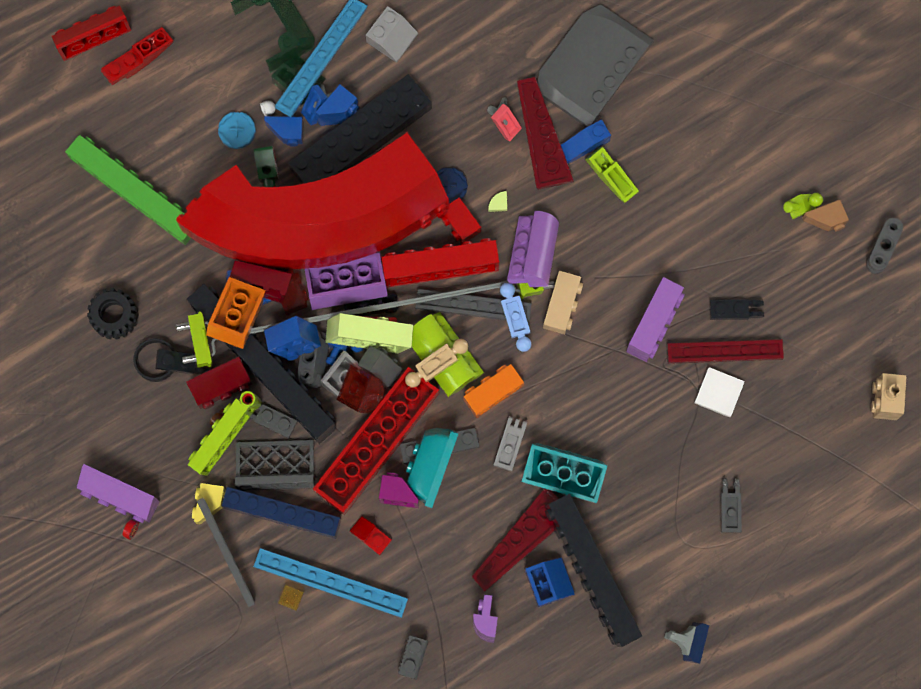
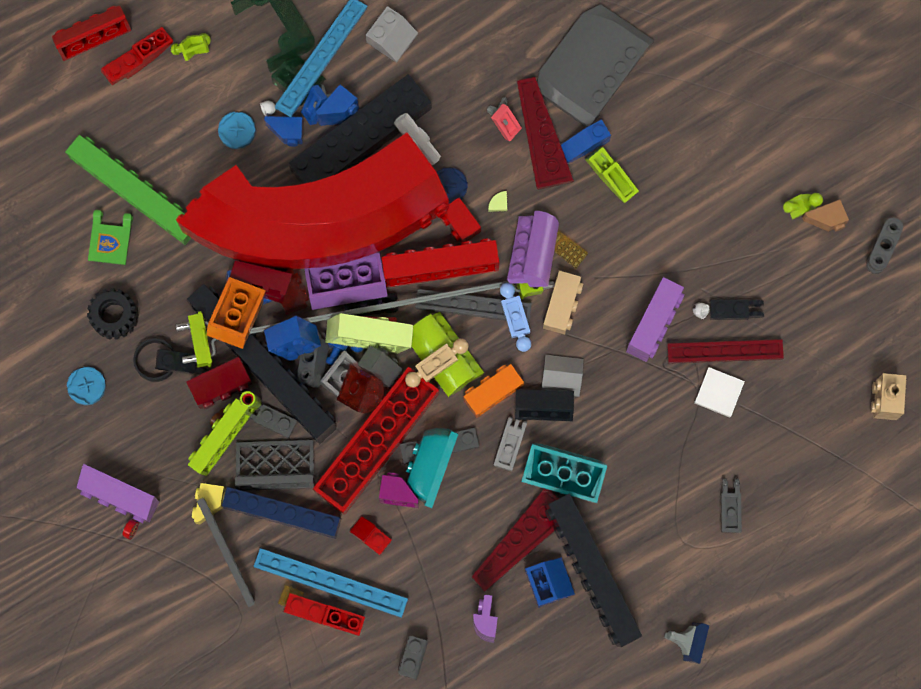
dark green torso [254,146,279,187] -> none
none -> dark azure tile [67,367,106,405]
none -> bright green flag [88,210,133,265]
none -> lime piece [171,33,211,61]
none -> red slope [283,593,365,636]
none -> white piece [394,113,441,165]
none -> black brick [515,389,574,421]
none -> light grey slope [542,355,584,397]
none -> clear yellow tile [554,230,588,269]
none -> white hinge [693,302,709,319]

